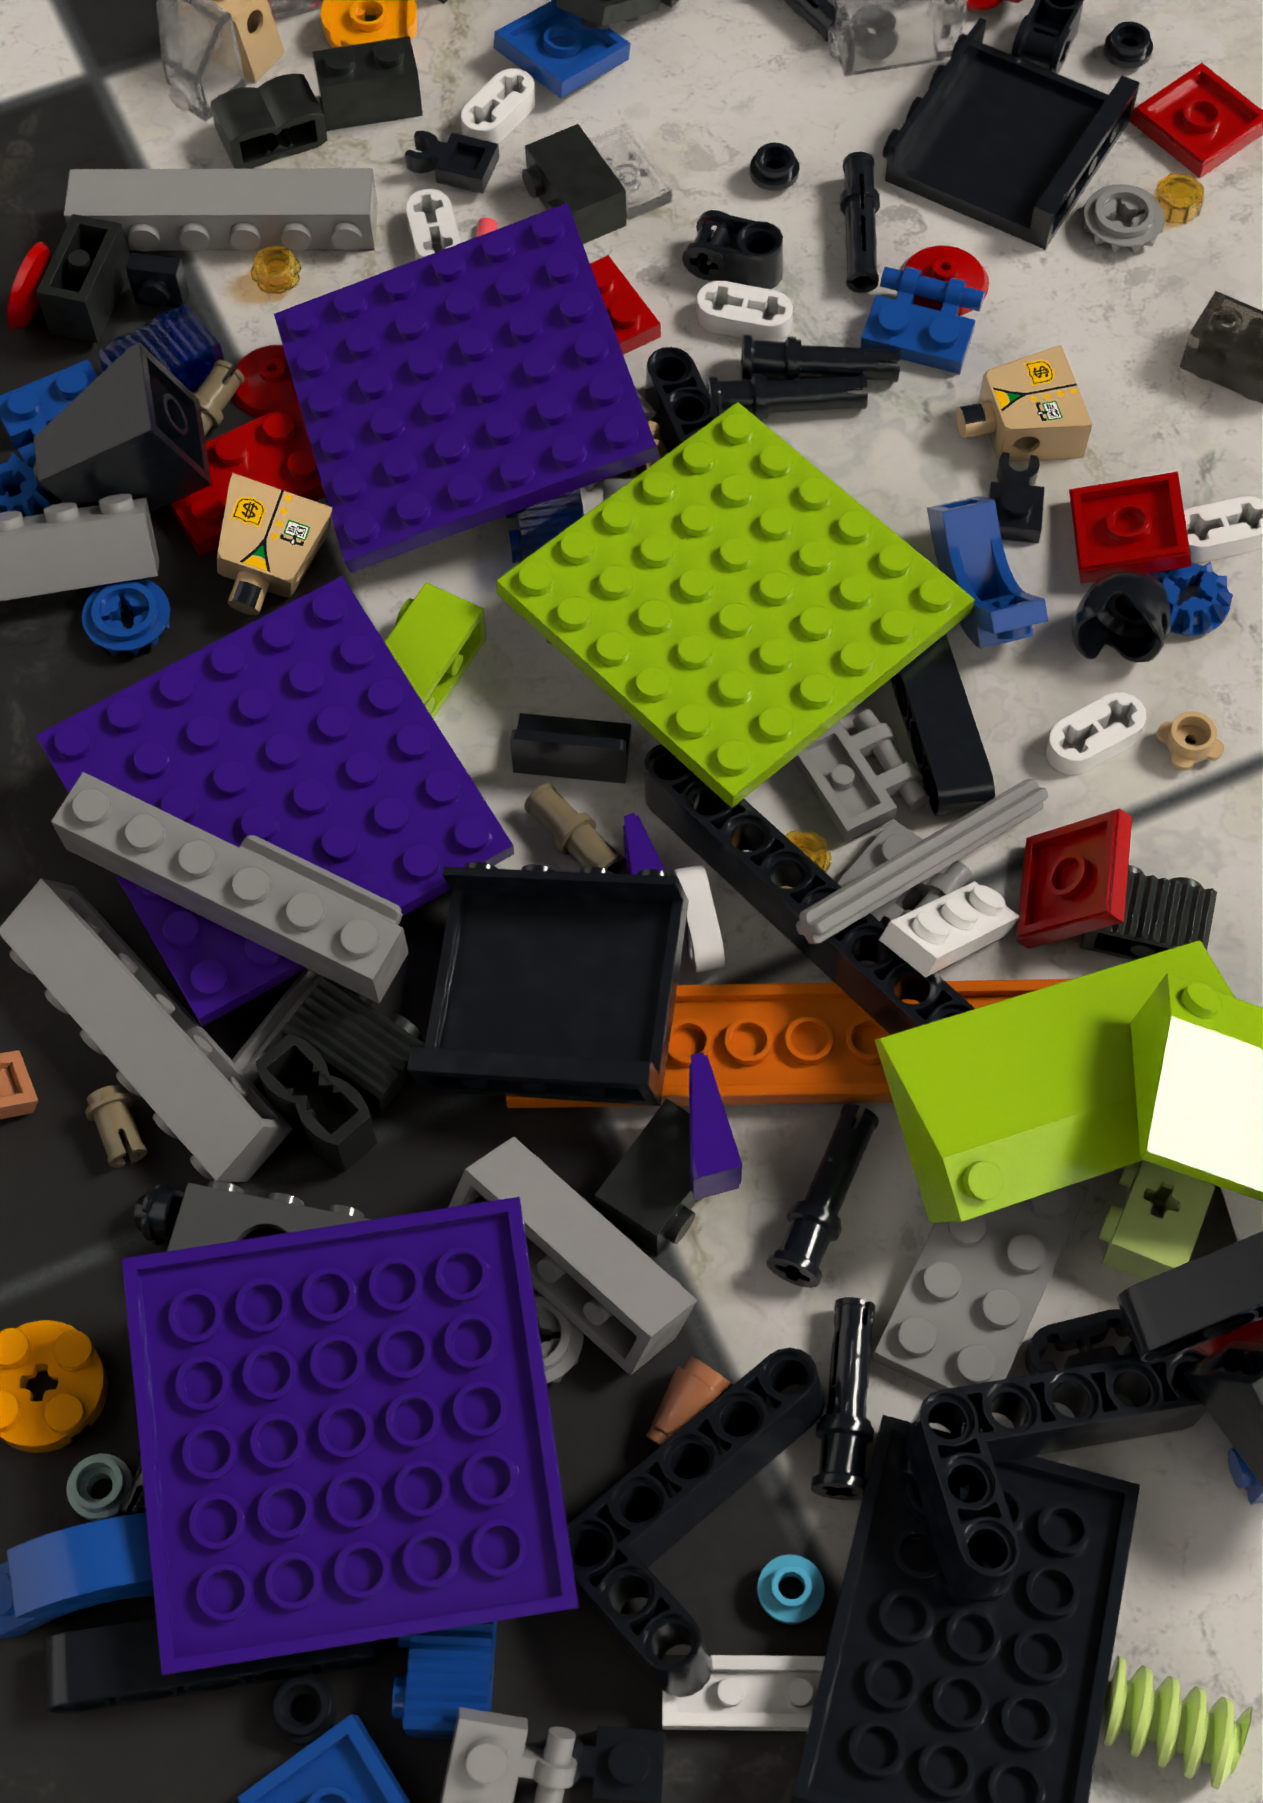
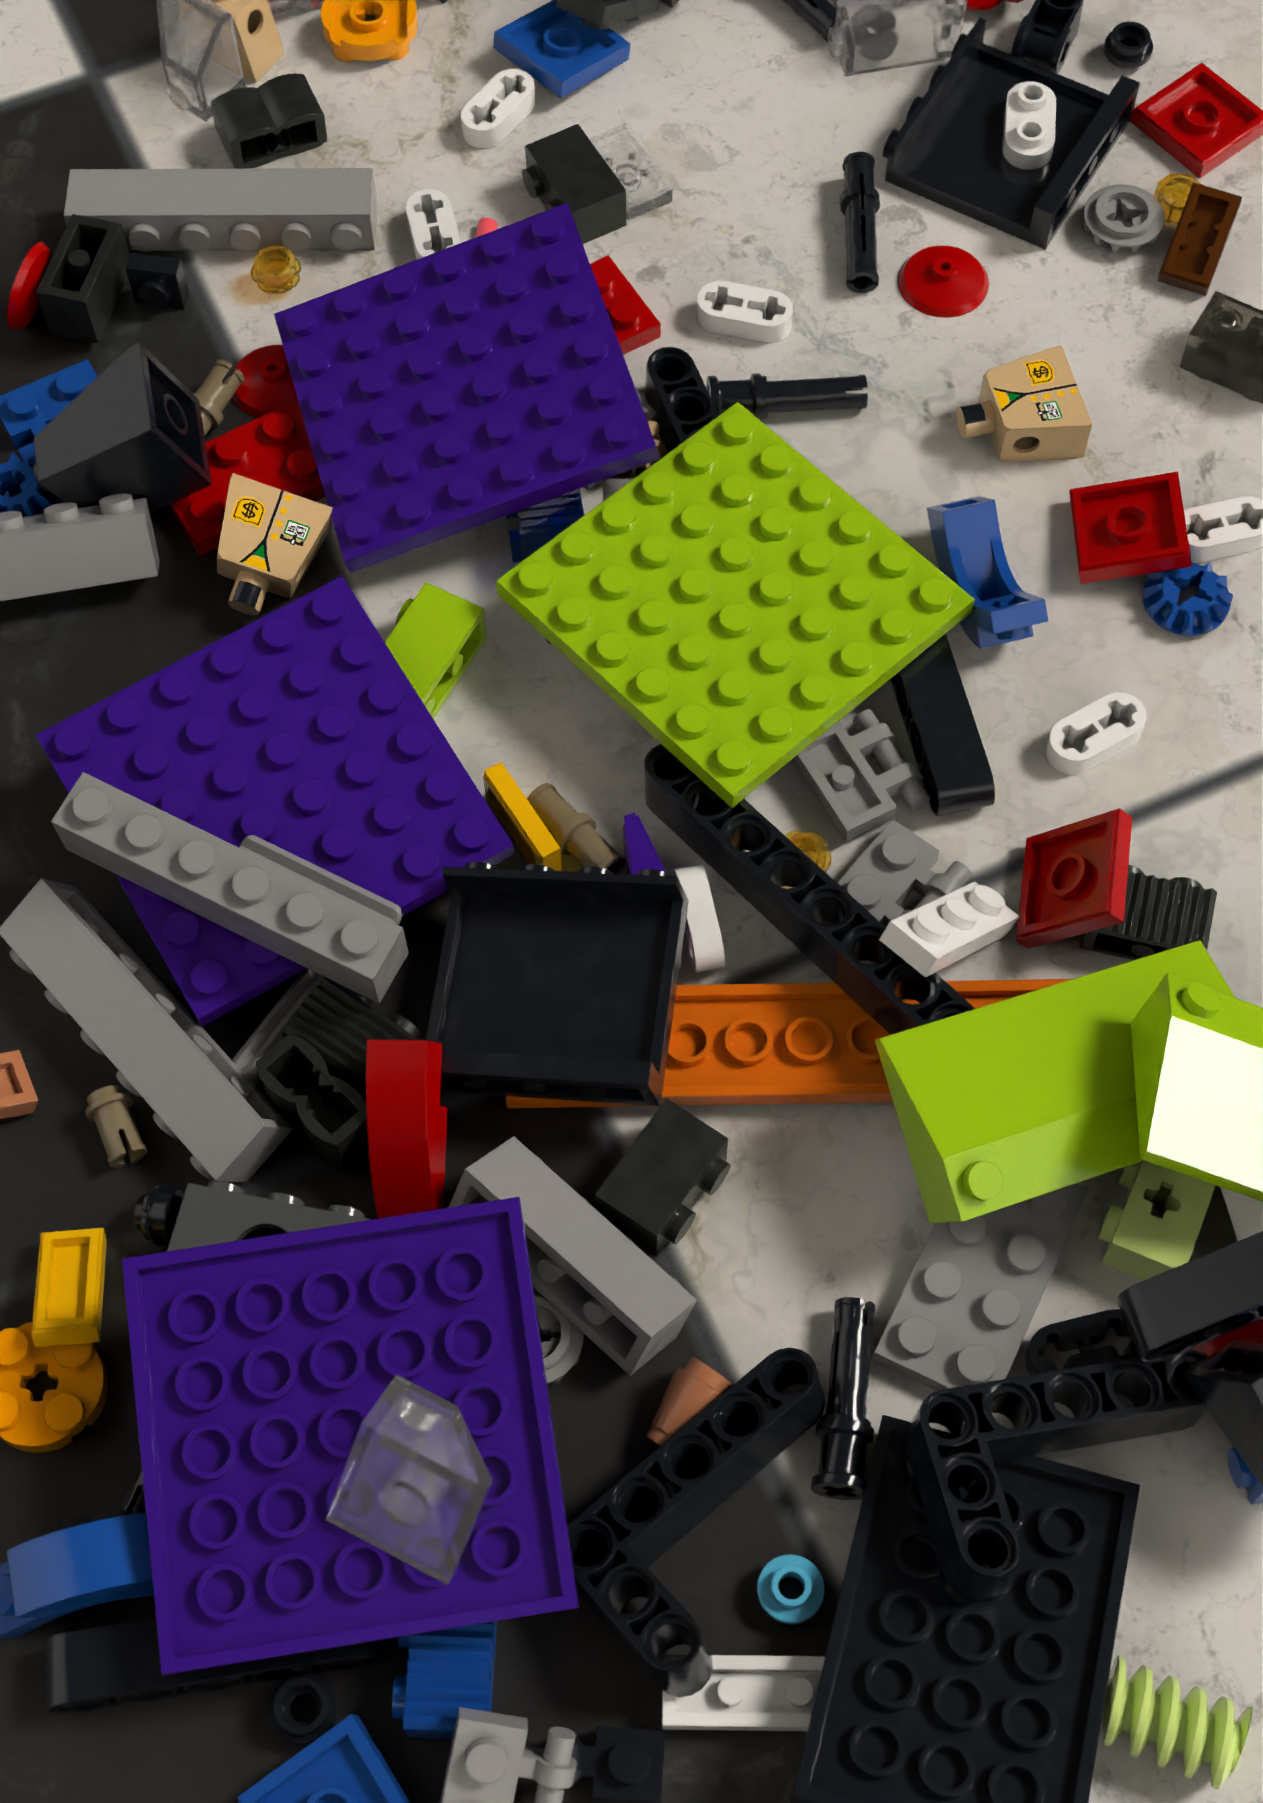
light aqua plate [67,1454,133,1521] -> none
blue gear [82,578,172,657] -> none
clear blue brick [98,304,224,391] -> none
pearl dark grey brick [312,36,423,131] -> none
black plate [405,131,499,194] -> none
black panel [510,713,632,784] -> none
black piece [682,210,783,290] -> none
dark purple slope [689,1052,742,1200] -> none
black pin [741,334,900,382] -> none
black plate [750,143,799,191] -> none
black pin [766,1104,879,1288] -> none
light grey axle [796,779,1048,944] -> none
blue plate [860,266,985,374] -> none
black plate [988,452,1045,543] -> none
black helmet [1071,571,1171,663] -> none
tan plate [1157,711,1224,771] -> none
none -> yellow tile [31,1228,107,1347]
none -> clear slope [326,1374,493,1585]
none -> red slope [366,1039,448,1219]
none -> yellow tile [483,762,562,872]
none -> white plate [1003,81,1056,170]
none -> reddish brown plate [1158,182,1242,296]

